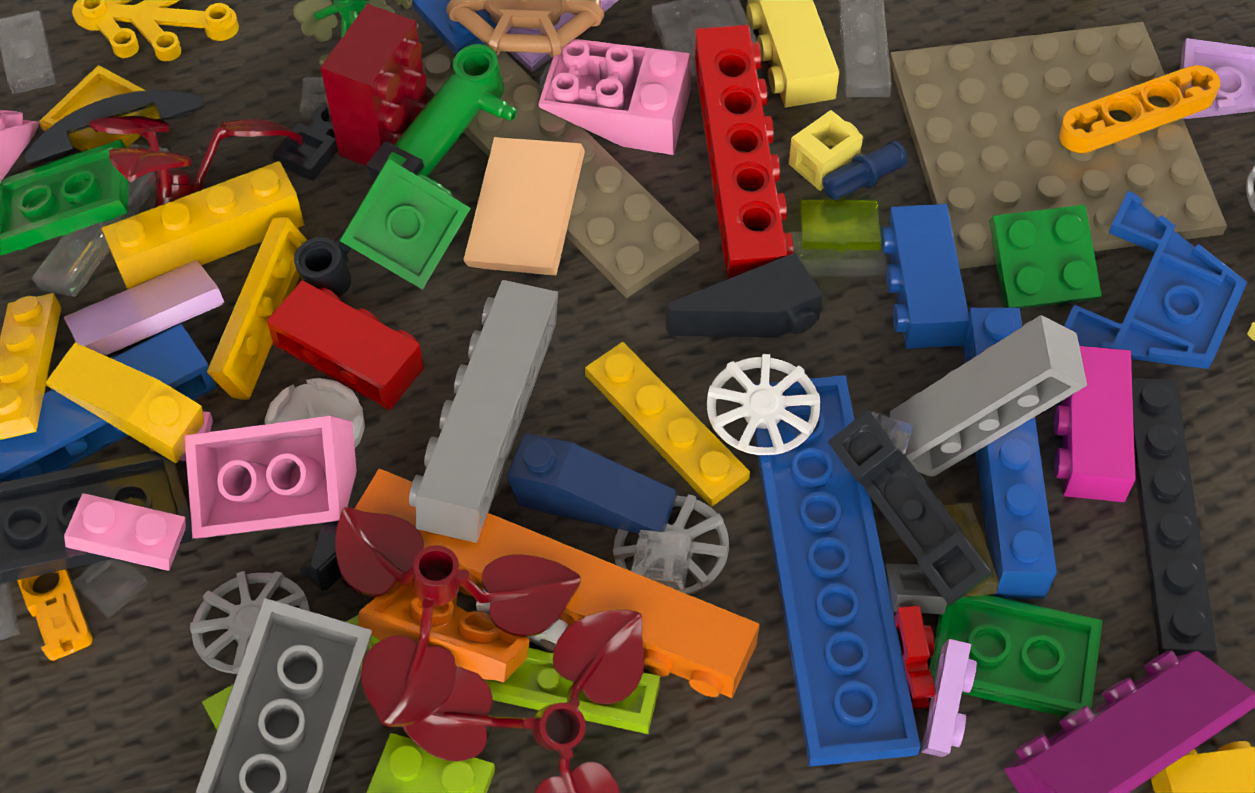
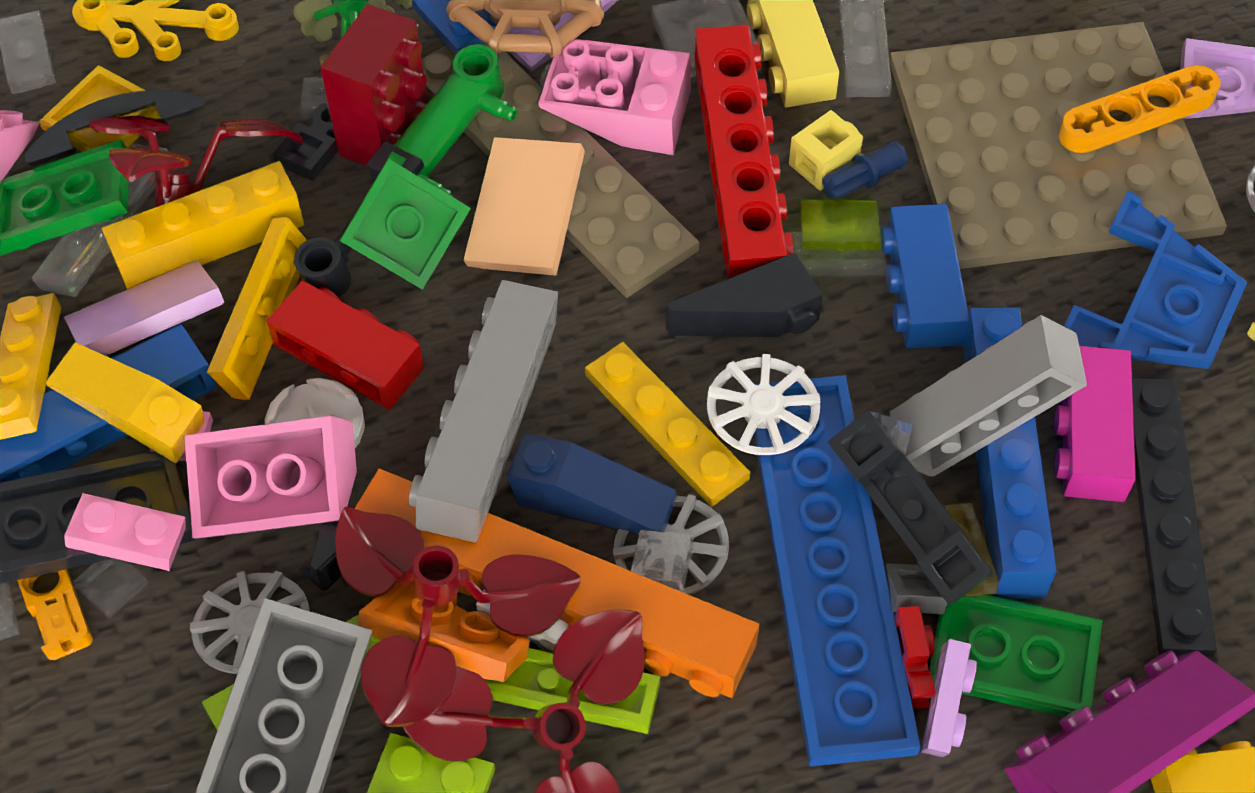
green plate [989,205,1102,309] -> none

